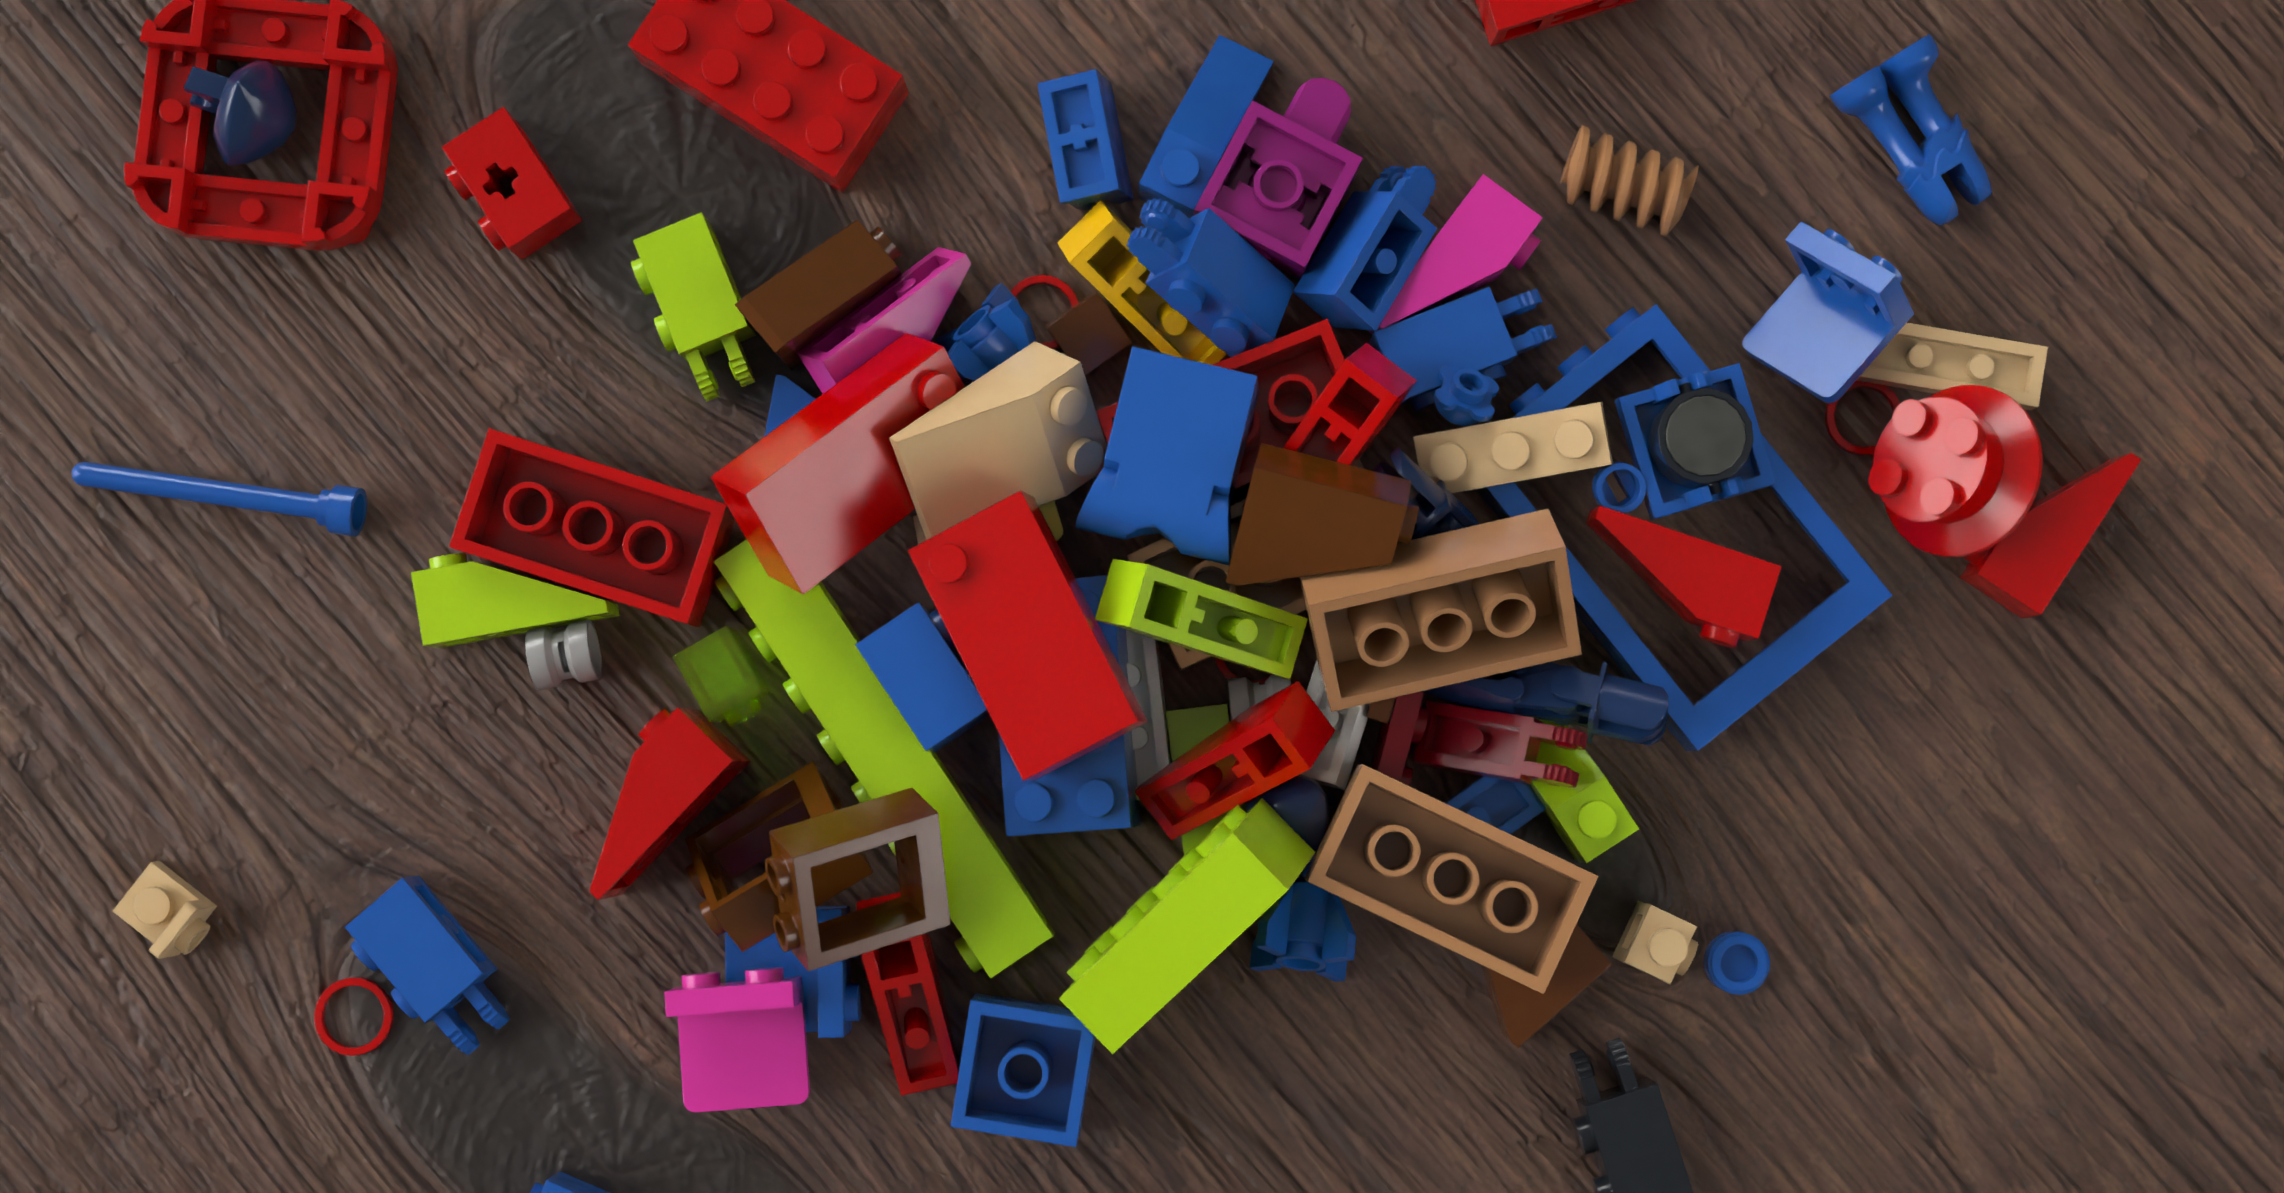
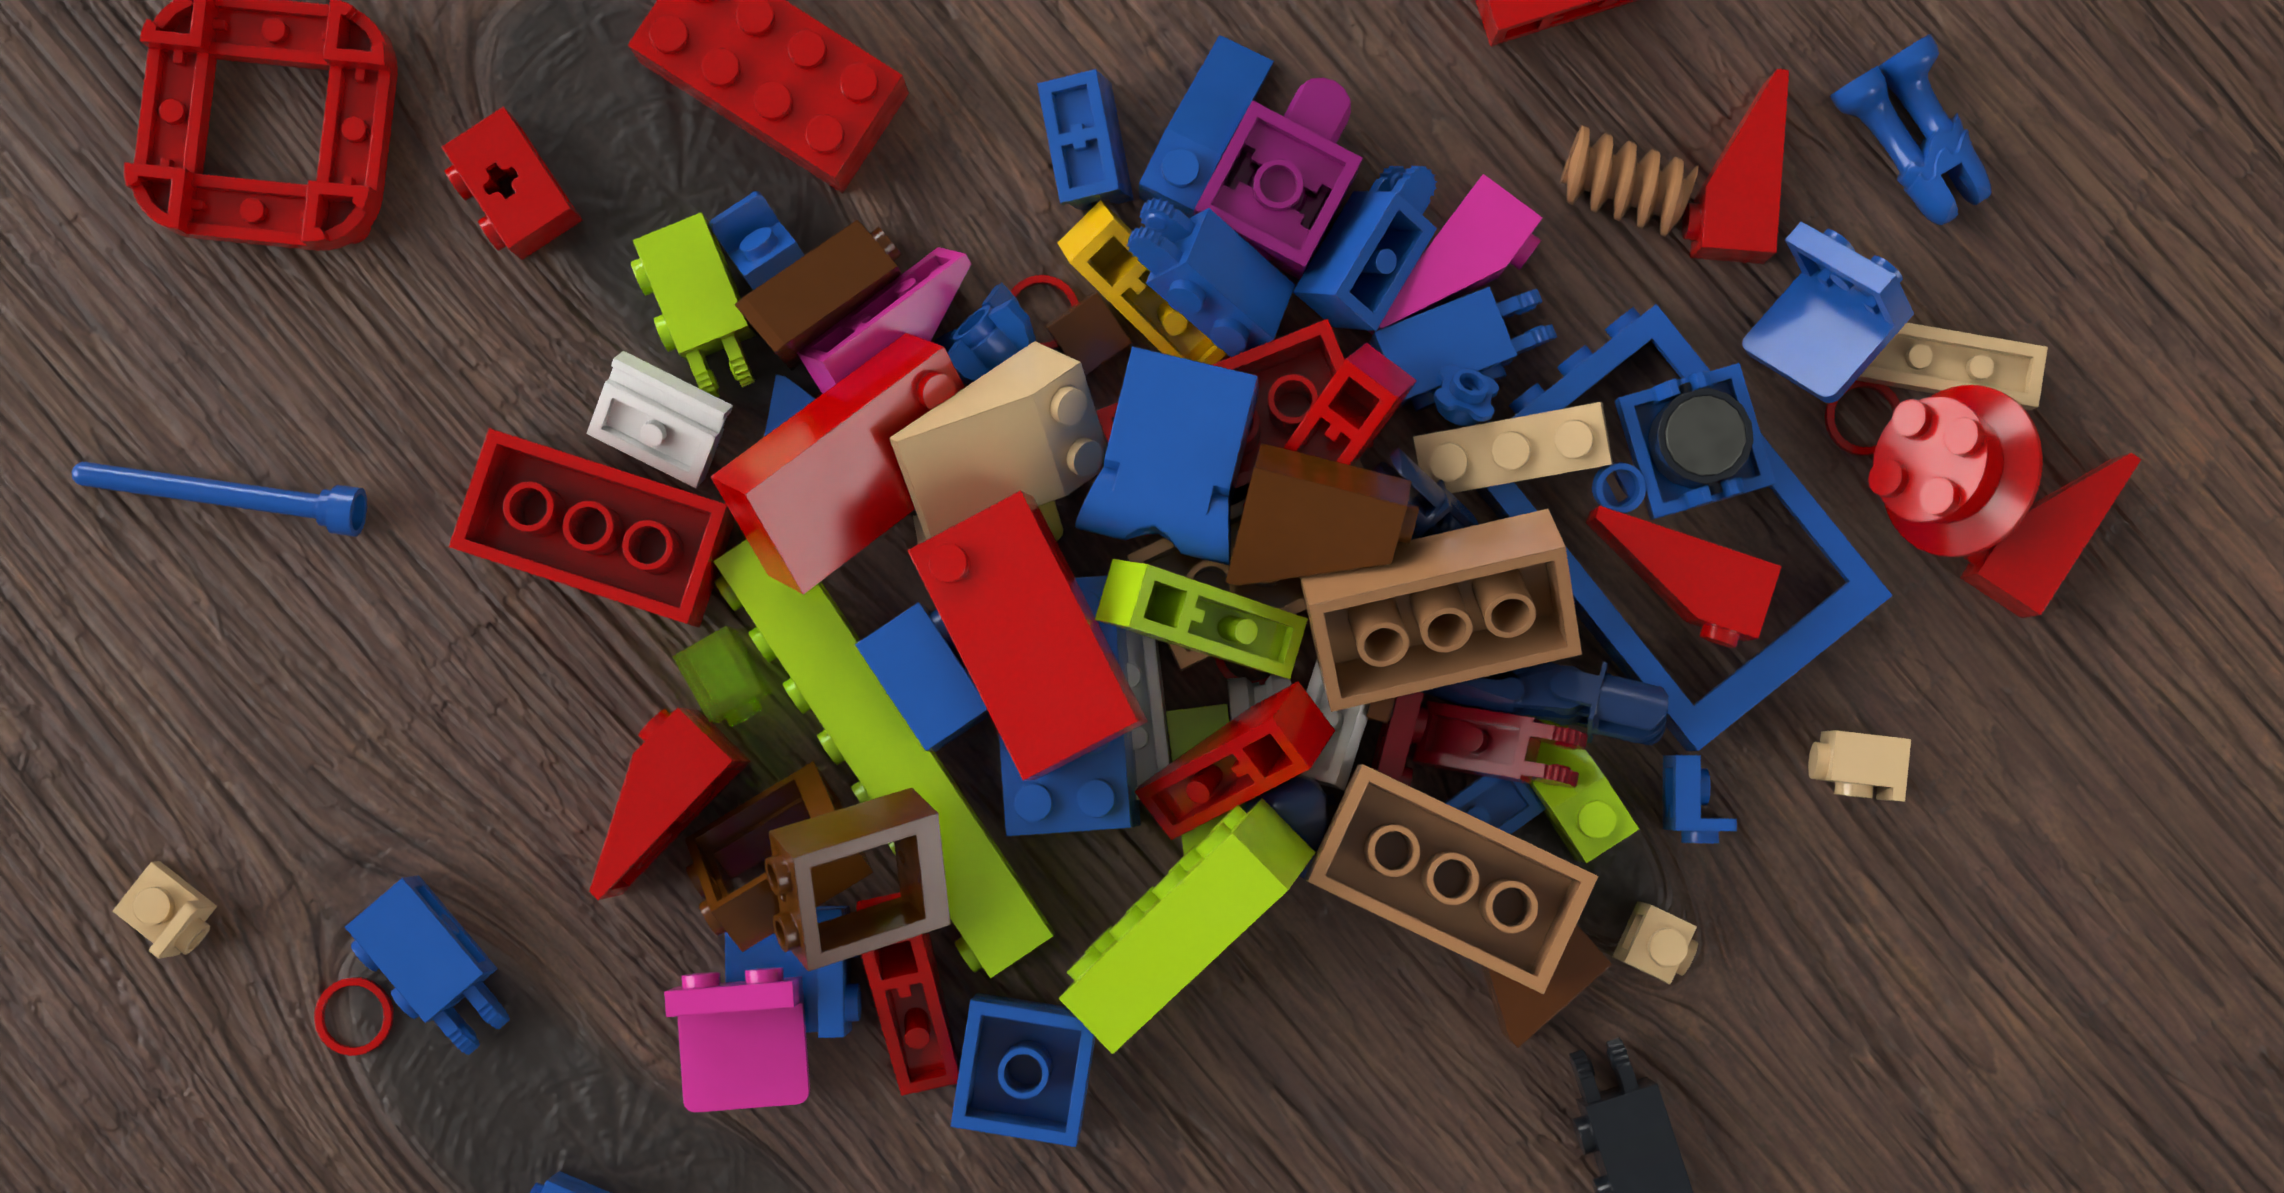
dark blue piece [183,60,297,165] -> none
lime slope [411,553,620,648] -> none
light grey wheel [525,619,602,690] -> none
blue brick [1249,876,1356,982] -> none
blue tile [1703,931,1770,995] -> none
none -> white plate [586,351,733,488]
none -> blue bracket [709,191,804,290]
none -> blue bracket [1663,755,1737,843]
none -> red slope [1682,69,1789,264]
none -> tan brick [1808,730,1911,802]

